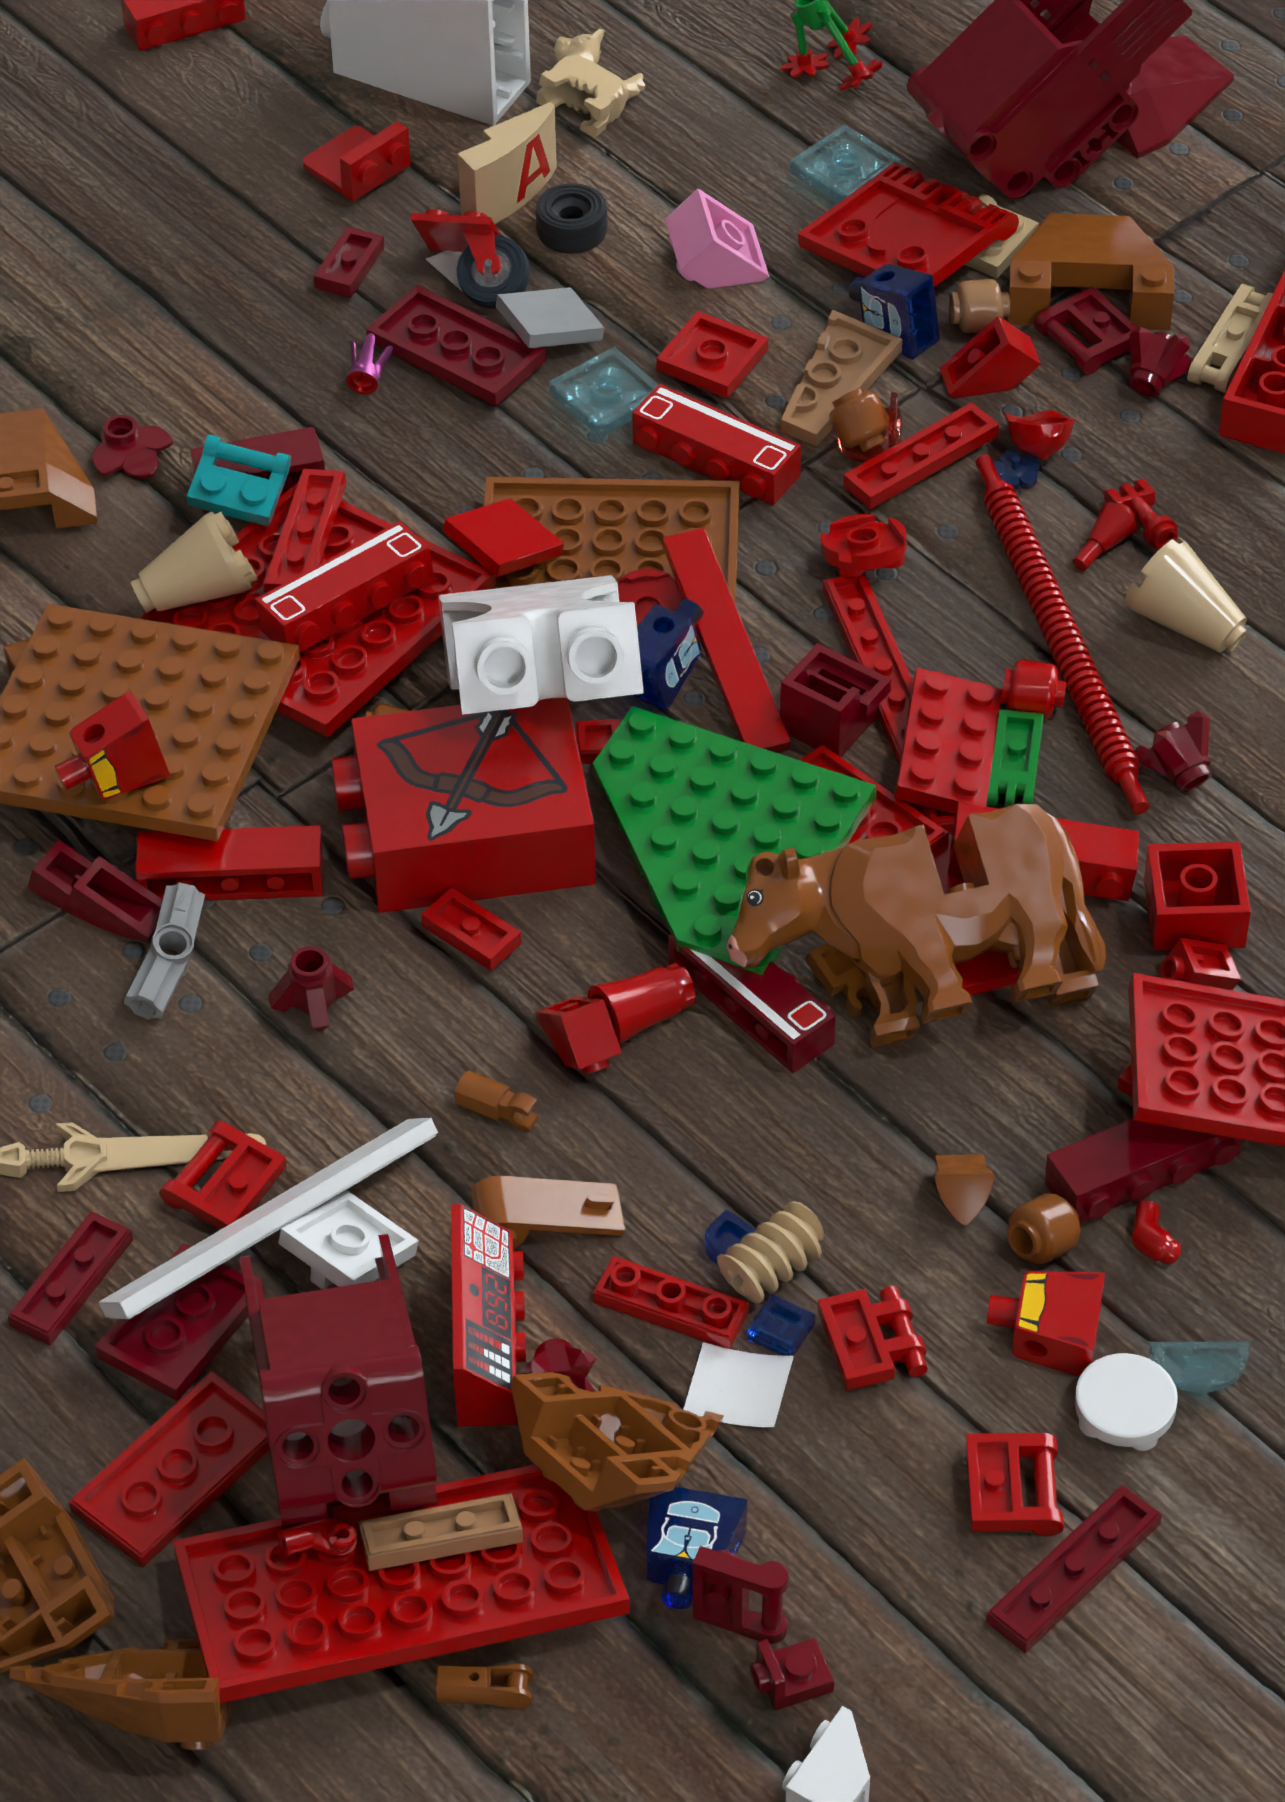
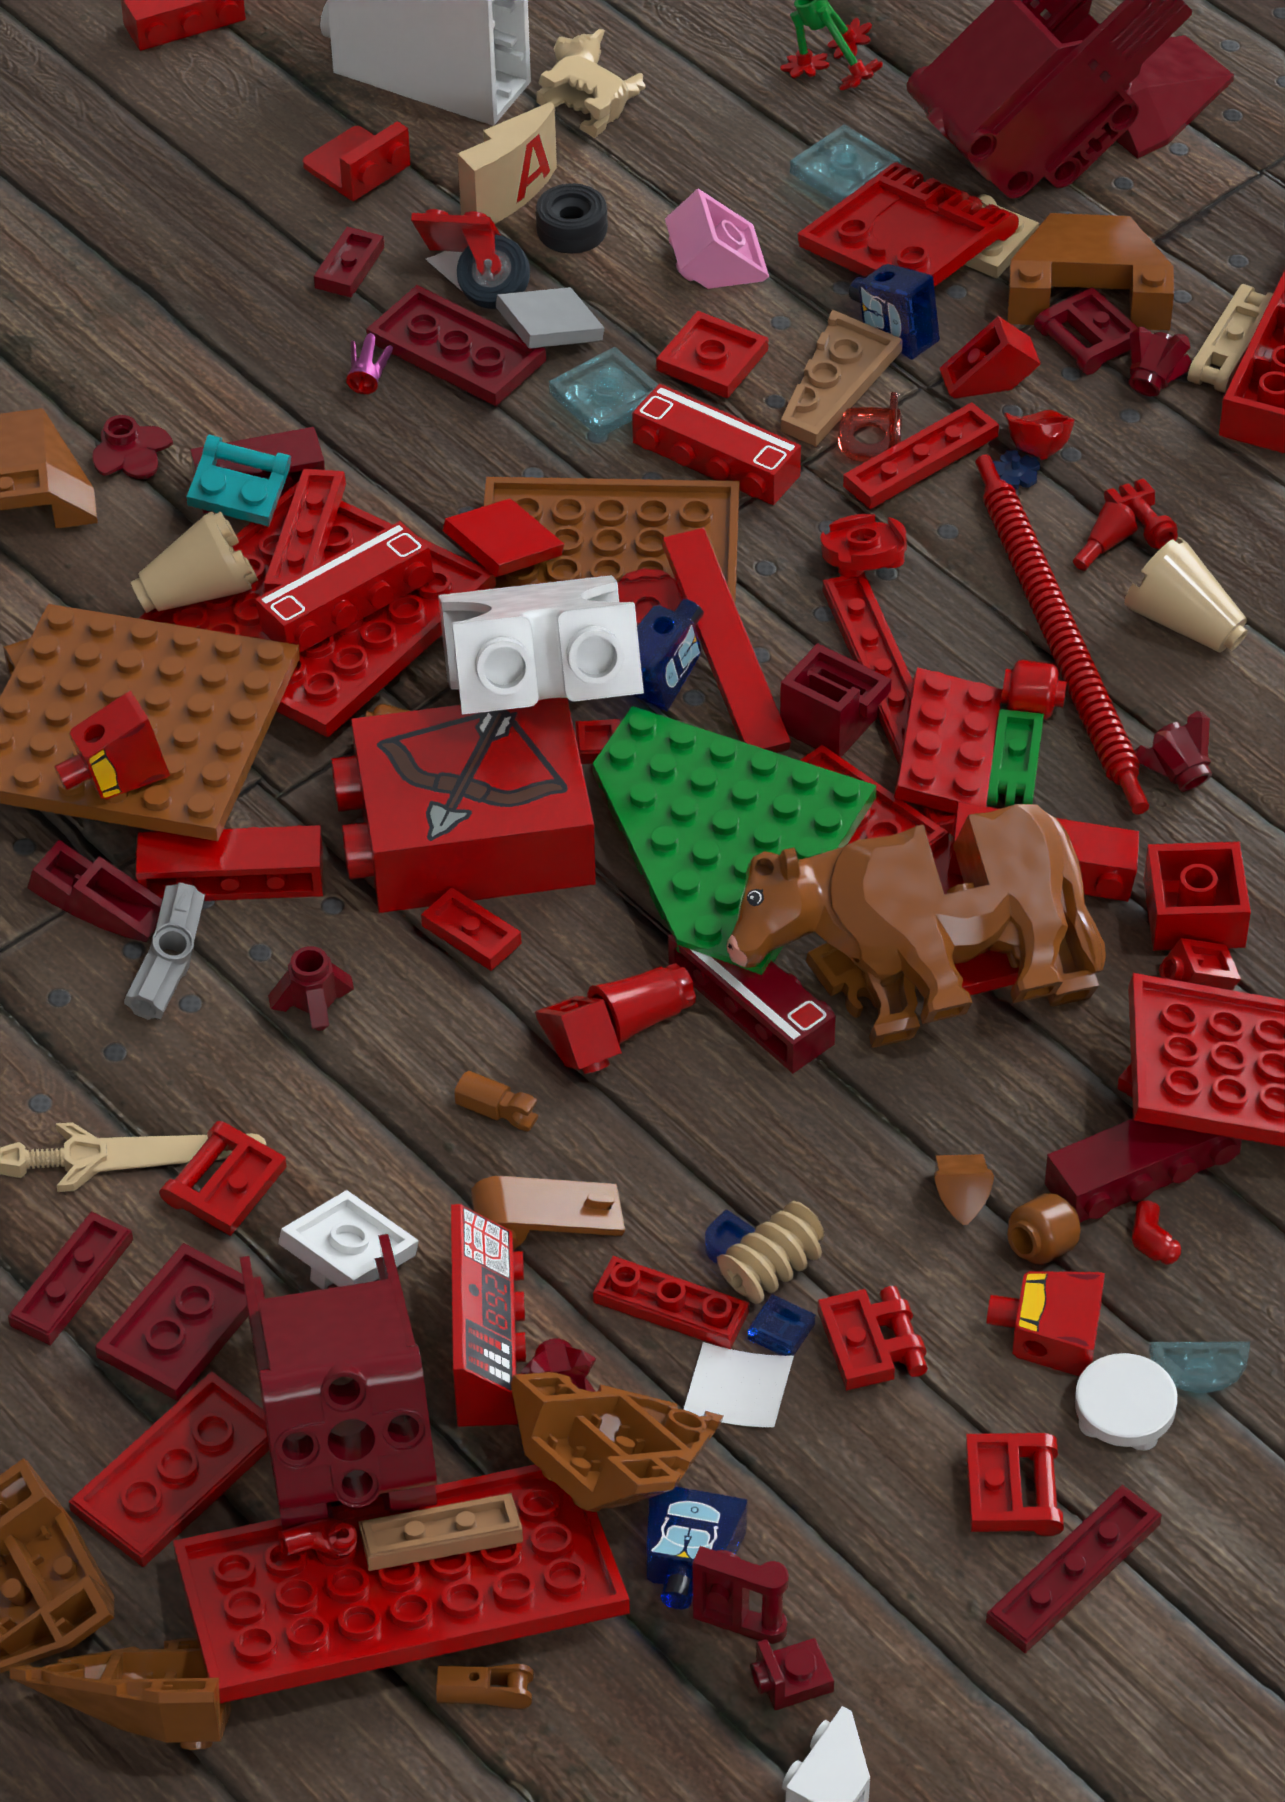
white tile [99,1118,438,1319] -> none
dark orange head [829,387,891,452] -> none
medium nougat head [949,279,1010,334] -> none

